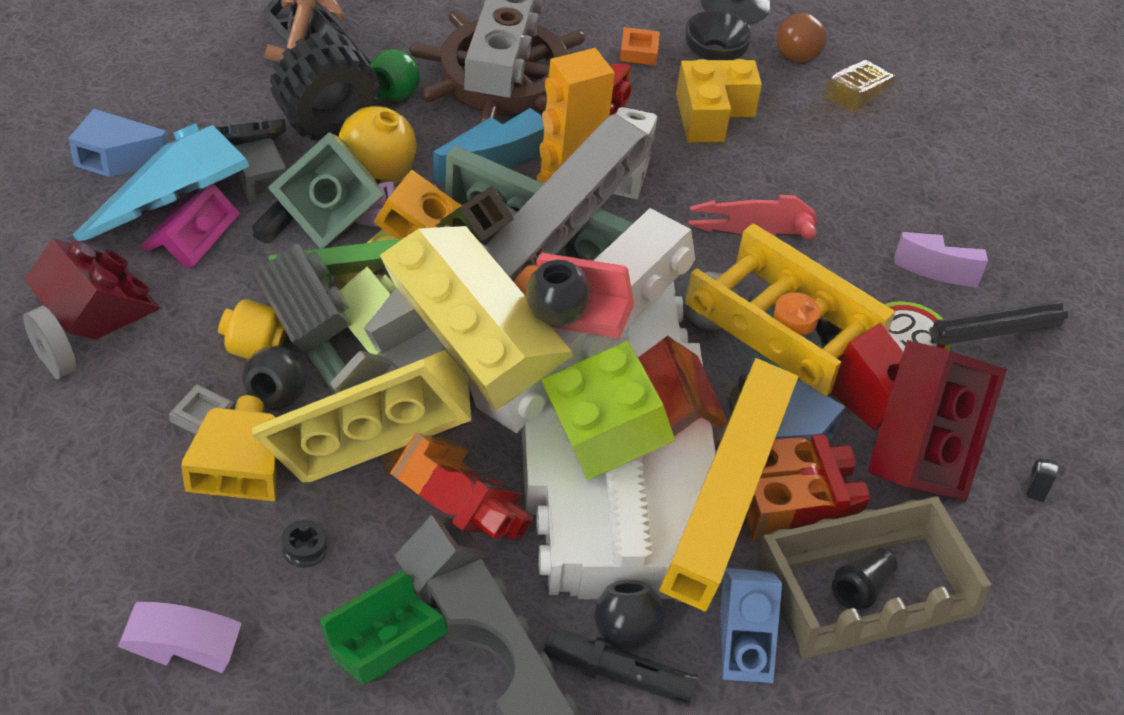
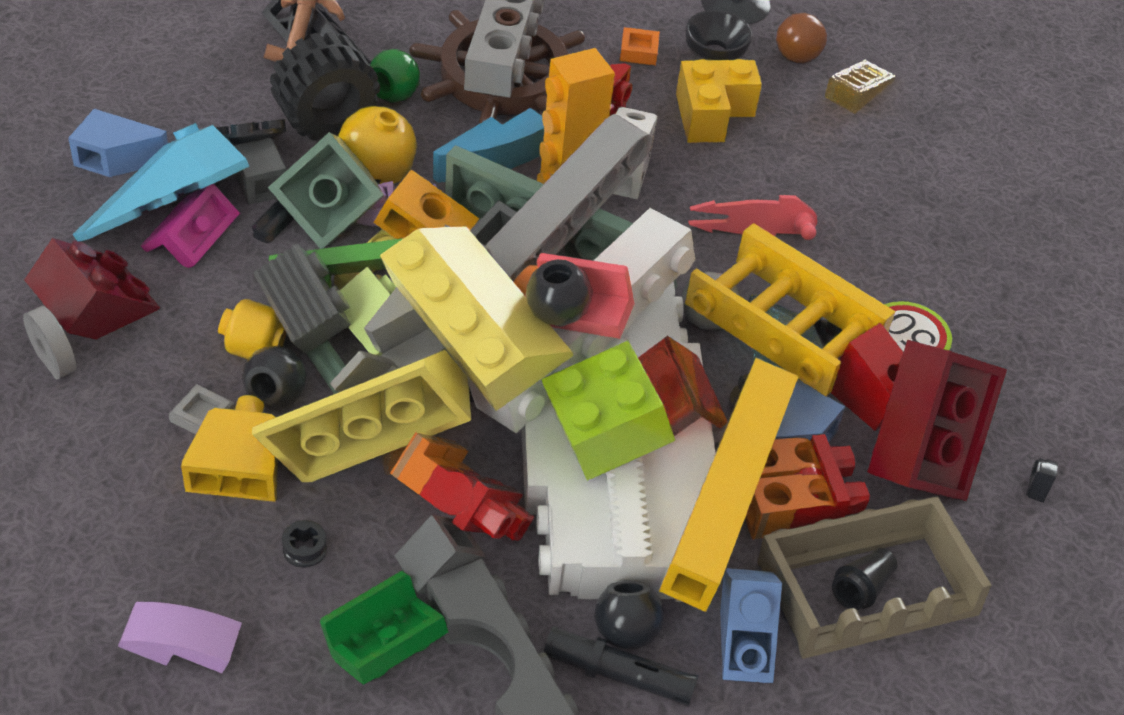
dark brown leg [436,186,514,242] -> none
orange tile [773,292,820,335] -> none
lavender slope [894,232,988,287] -> none
black axle [929,301,1068,345] -> none

